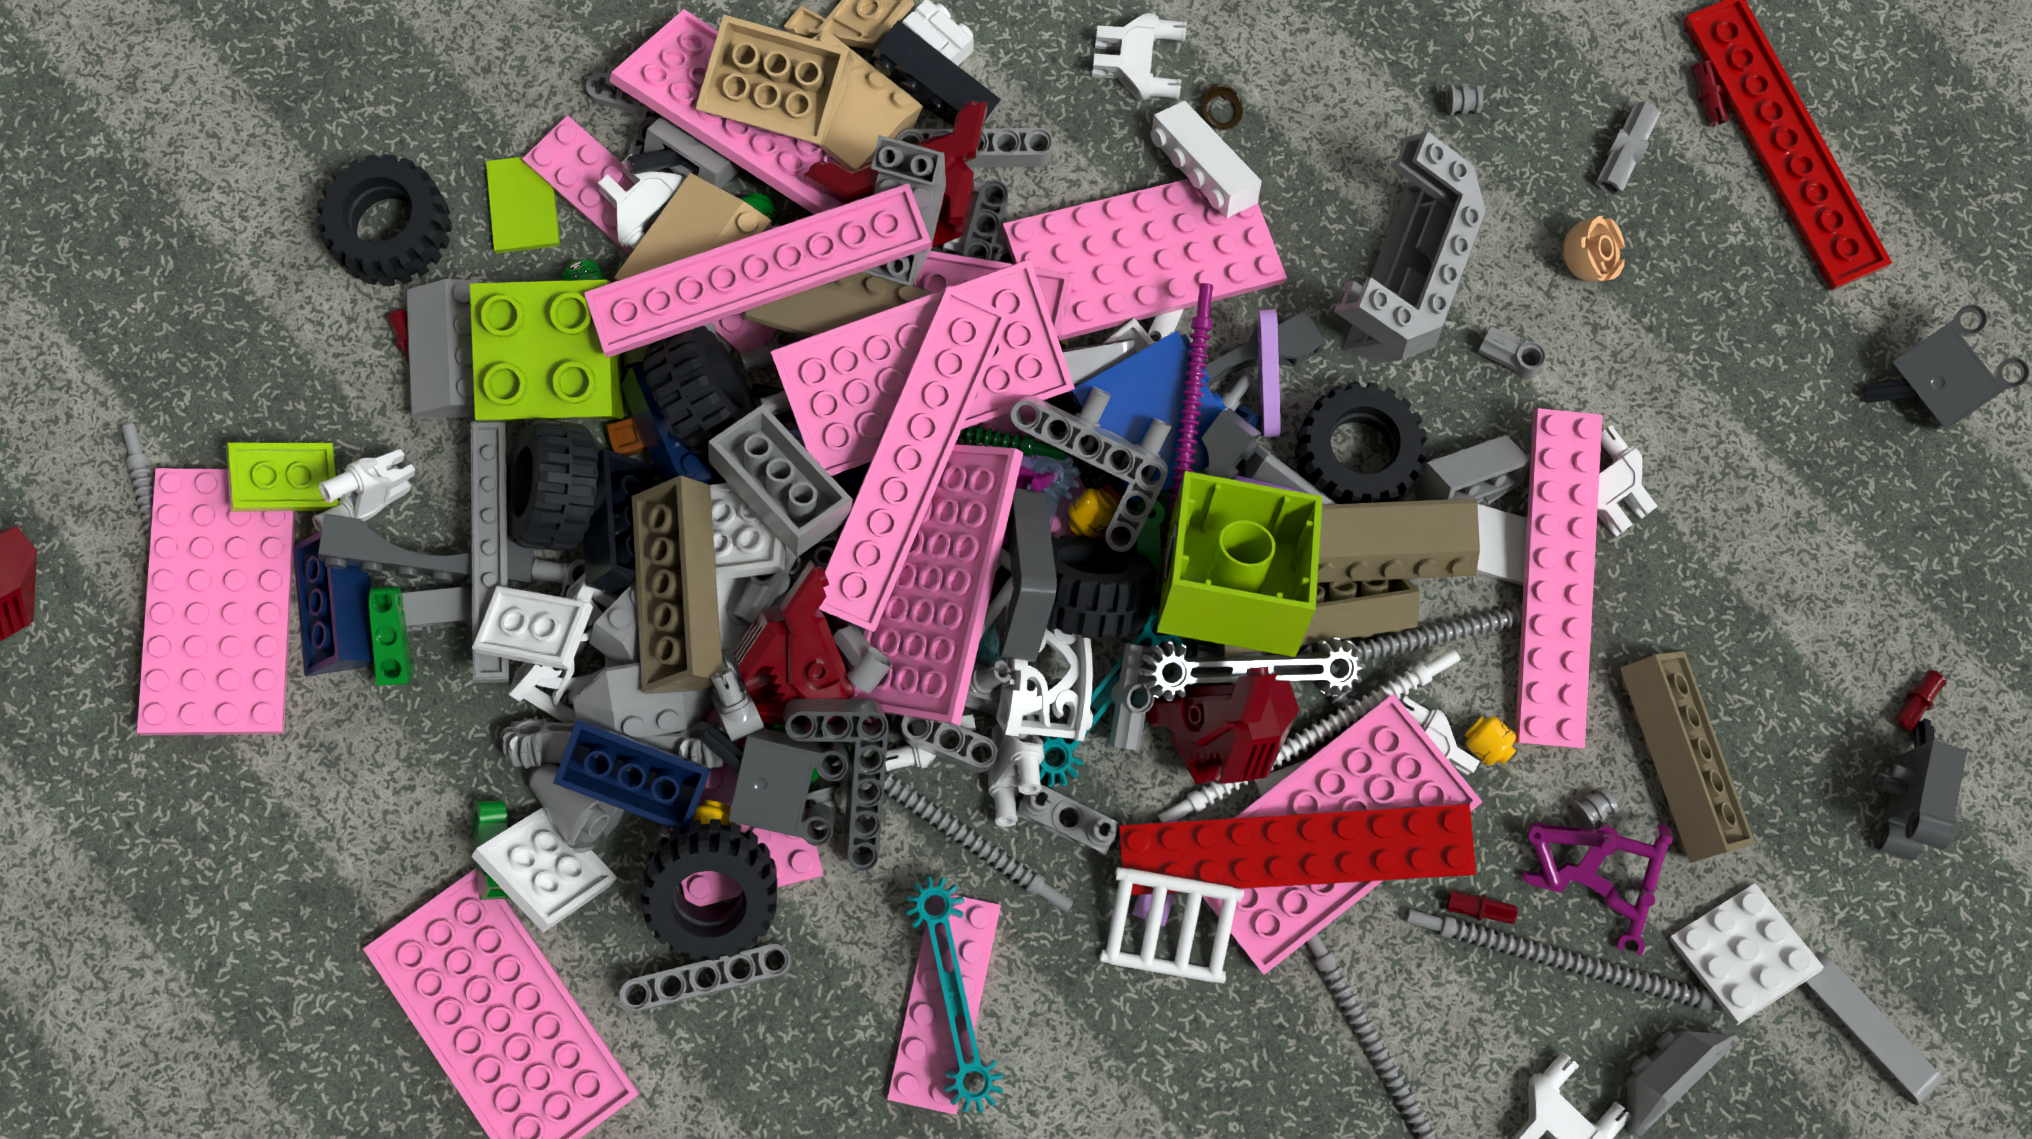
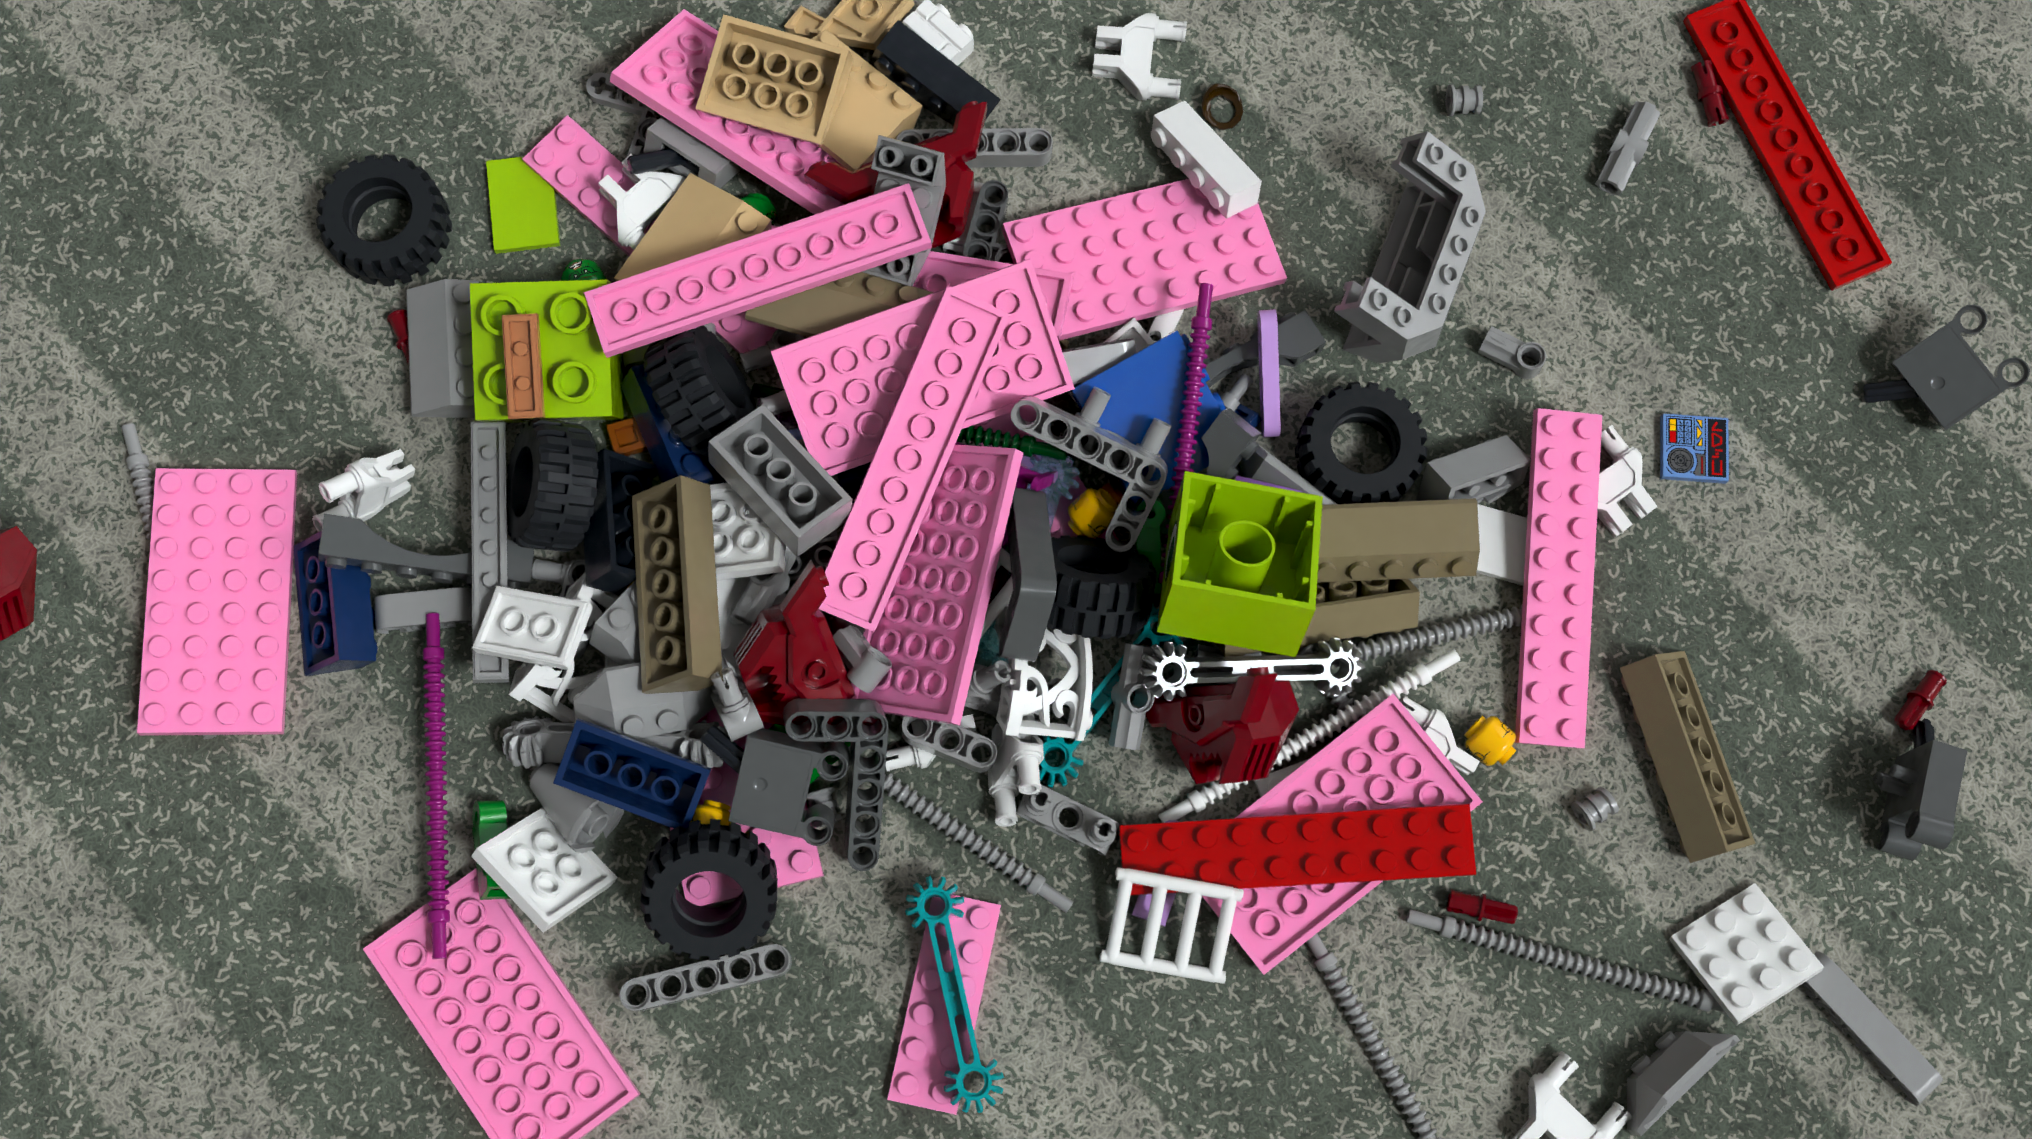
lime plate [226,443,338,512] -> none
green leg [369,586,415,686] -> none
magenta piece [1522,821,1673,956] -> none
light nougat cylinder [1563,216,1625,282] -> none
none -> magenta hose [423,613,450,959]
none -> nougat tile [502,313,545,420]
none -> tile [1660,414,1729,484]

